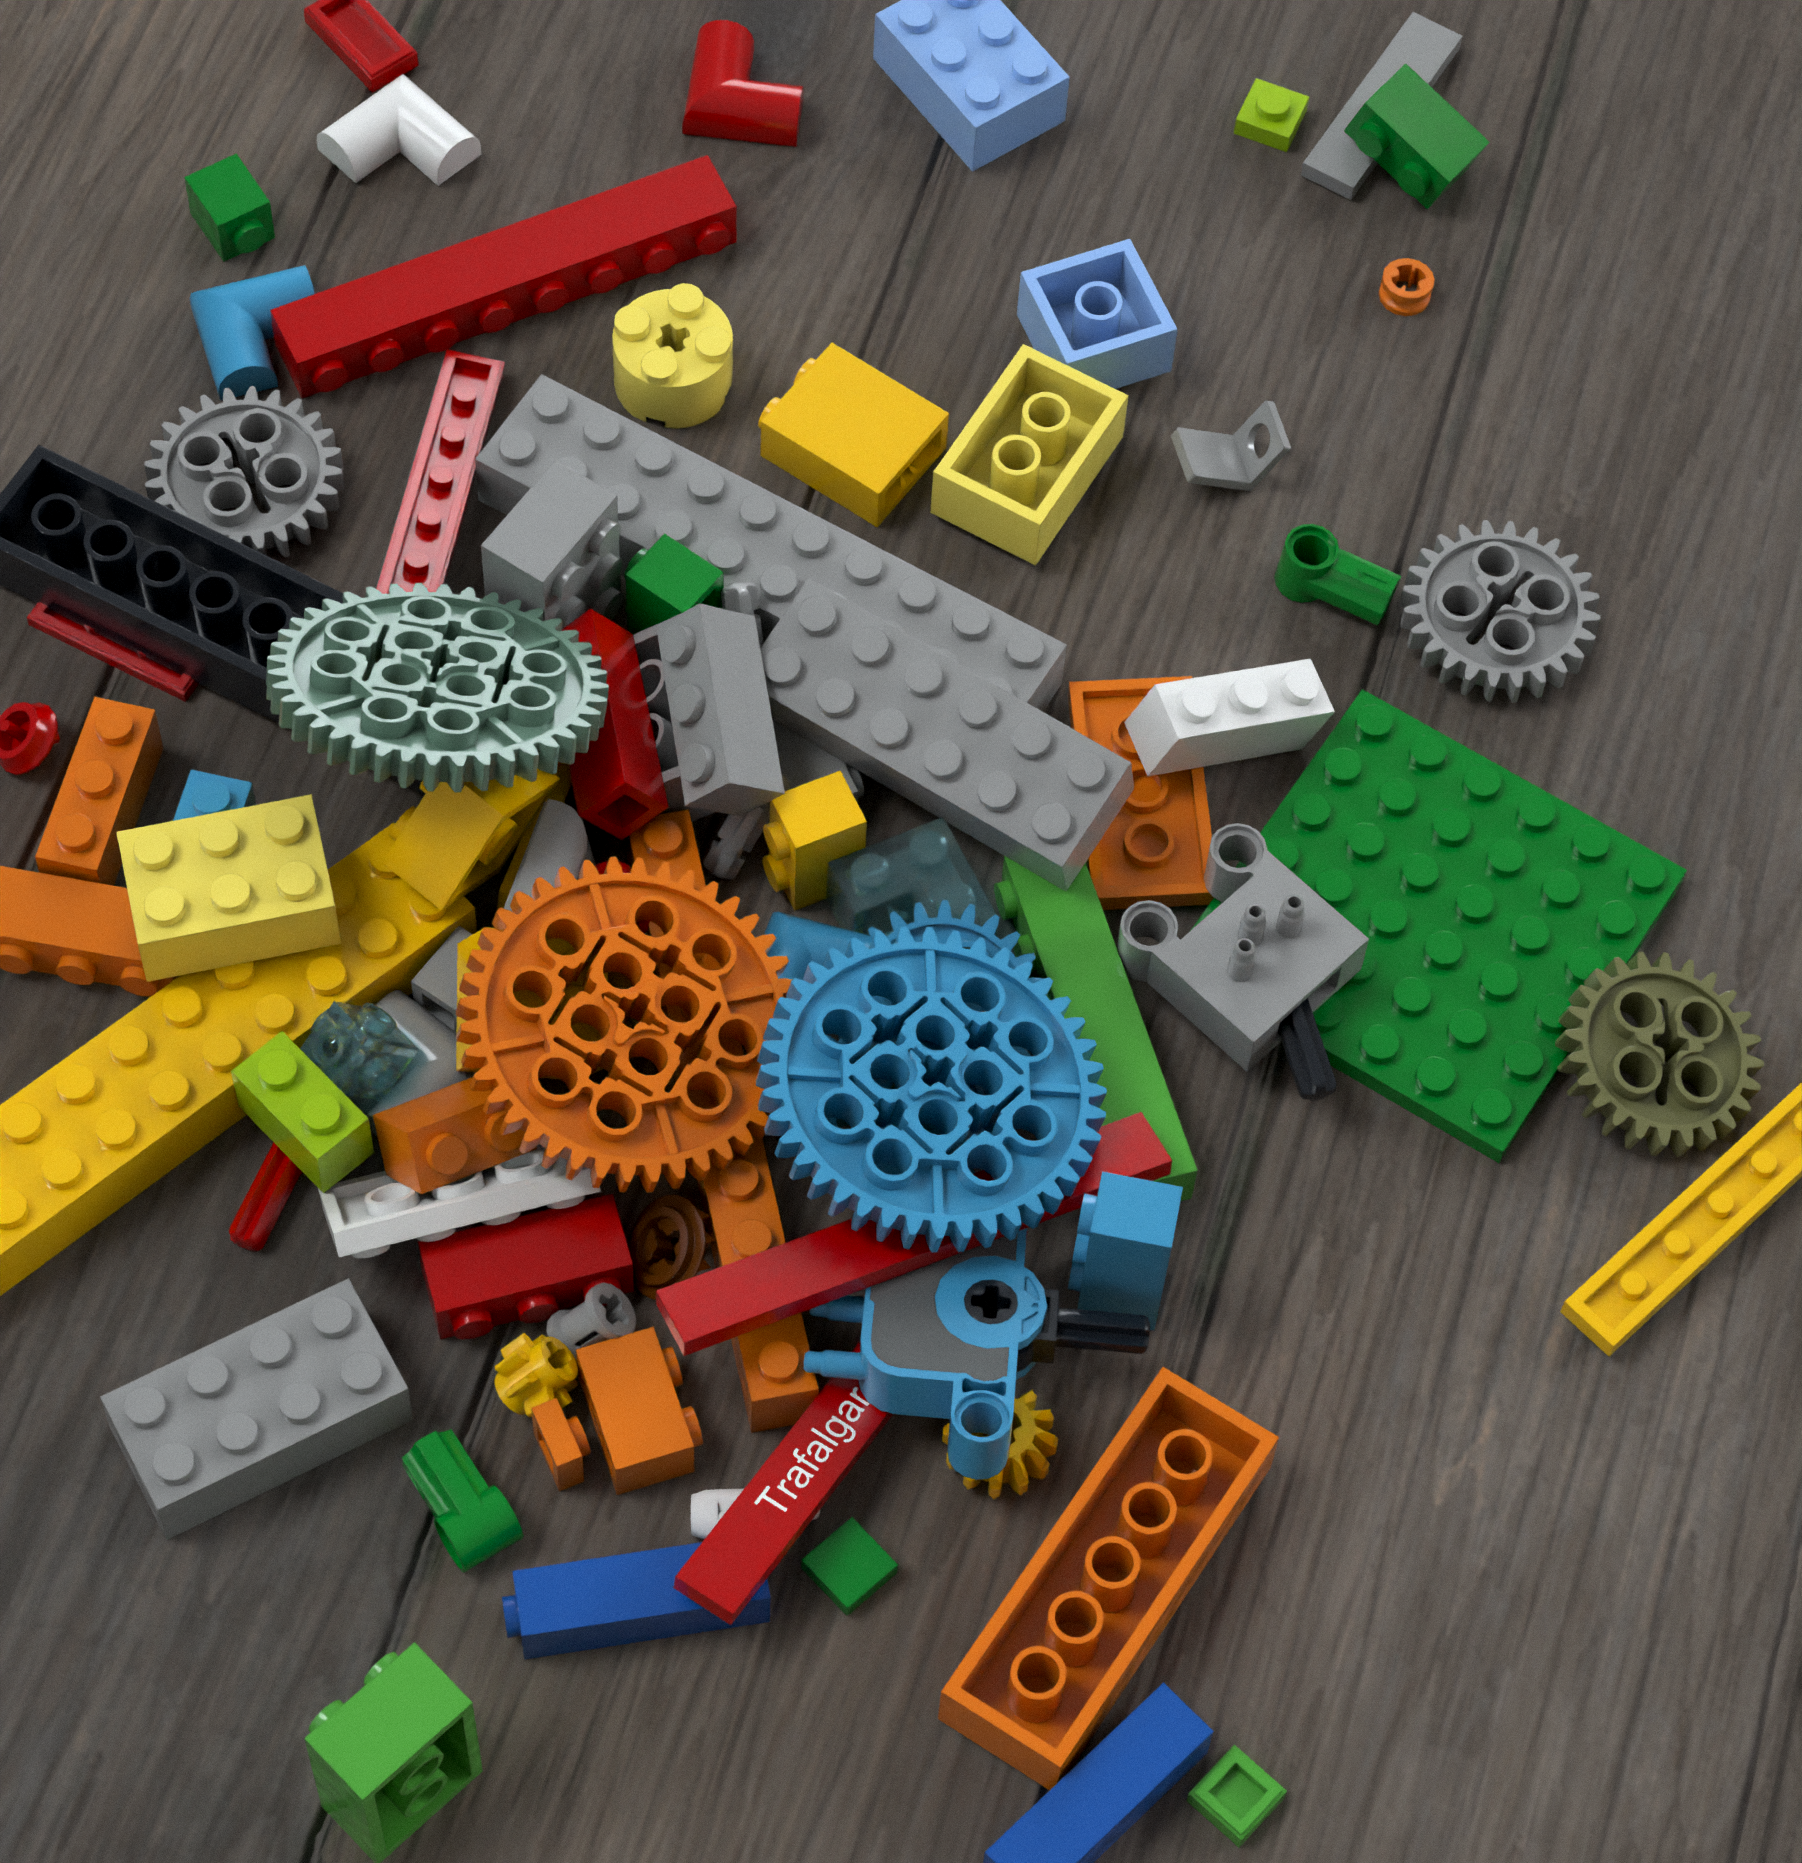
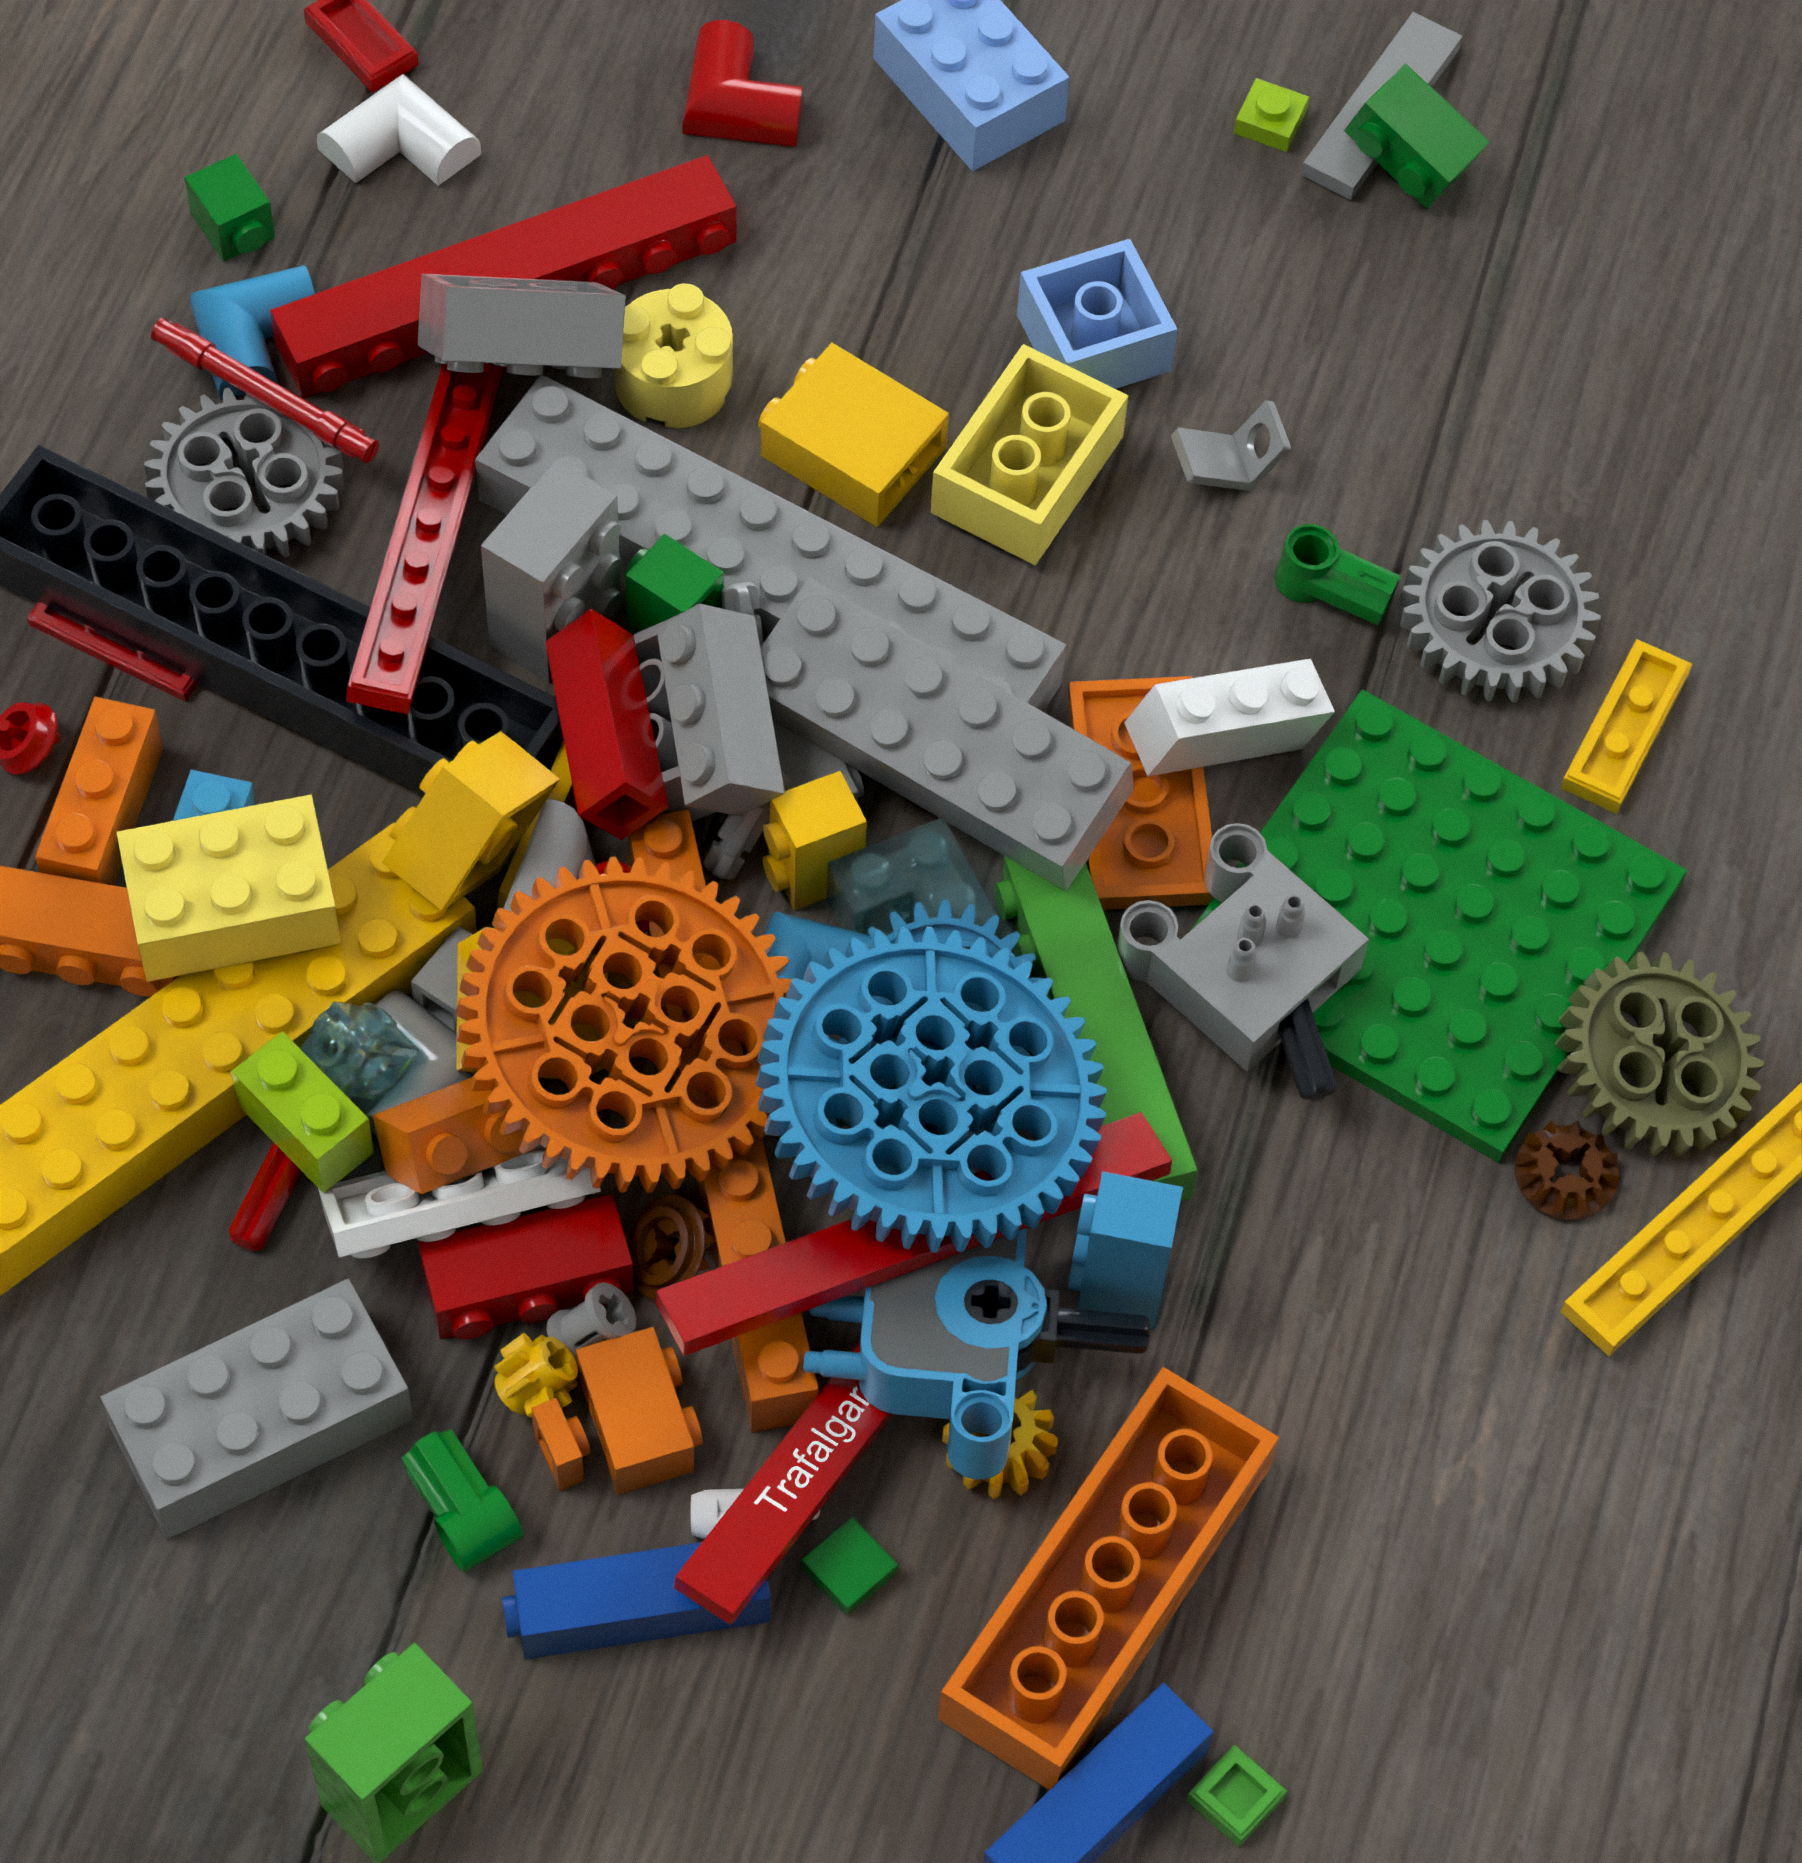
sand green gear [266,583,609,792] -> none
orange bush [1378,258,1435,316] -> none
none -> red piece [151,318,379,464]
none -> light grey brick [418,274,626,378]
none -> reddish brown gear [1515,1120,1620,1220]
none -> yellow tile [1560,639,1692,814]

